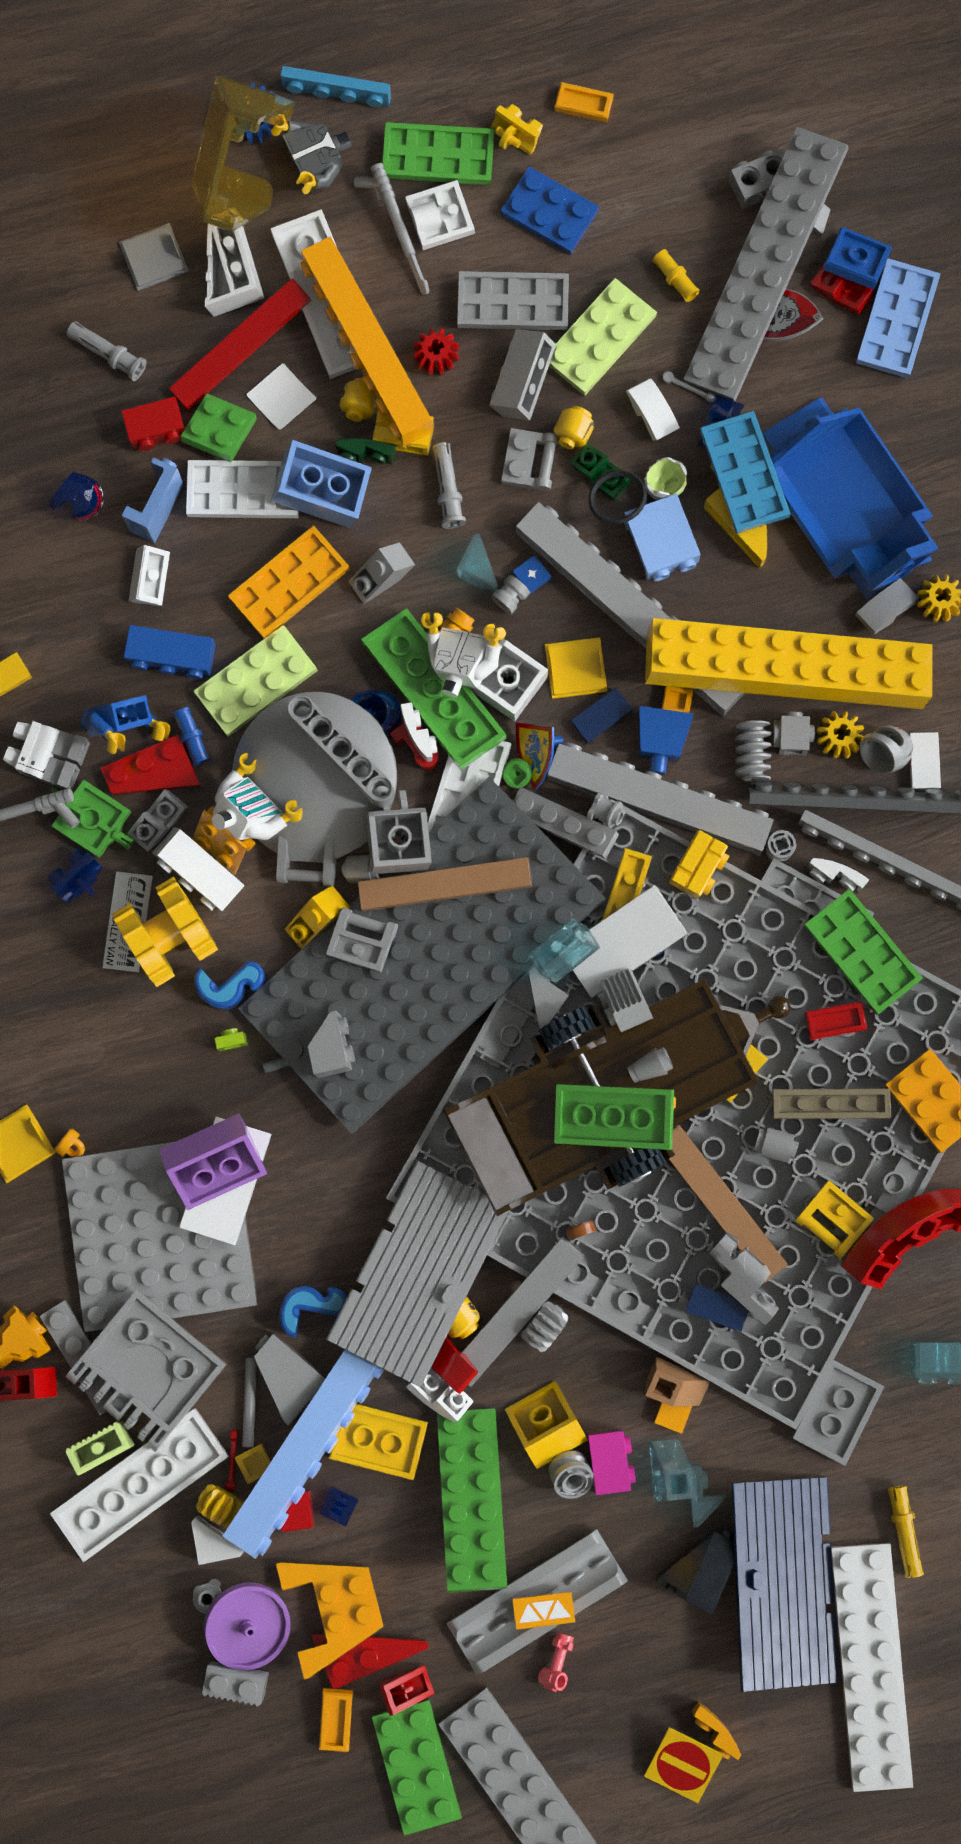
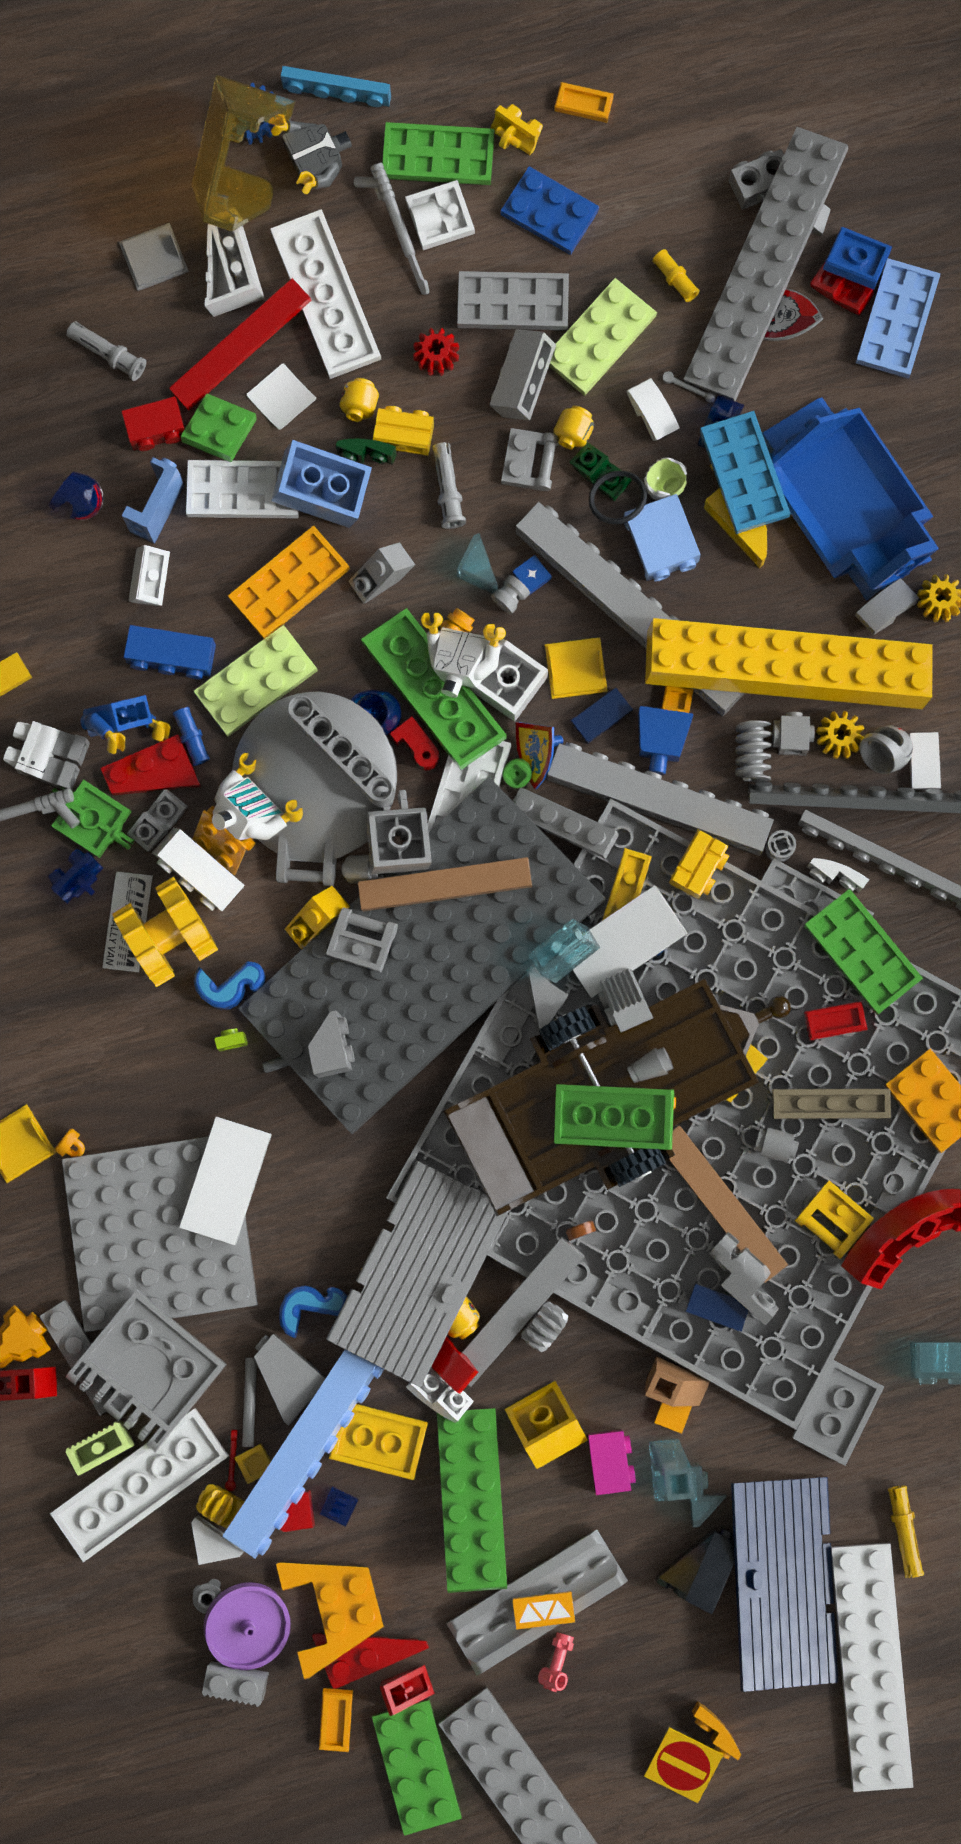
medium lavender slope [159,1113,267,1210] -> none
light orange brick [299,236,433,446] -> none
white slope [401,703,437,762] -> none
light grey wheel [548,1451,594,1499] -> none
light grey brick [587,793,625,828] -> none

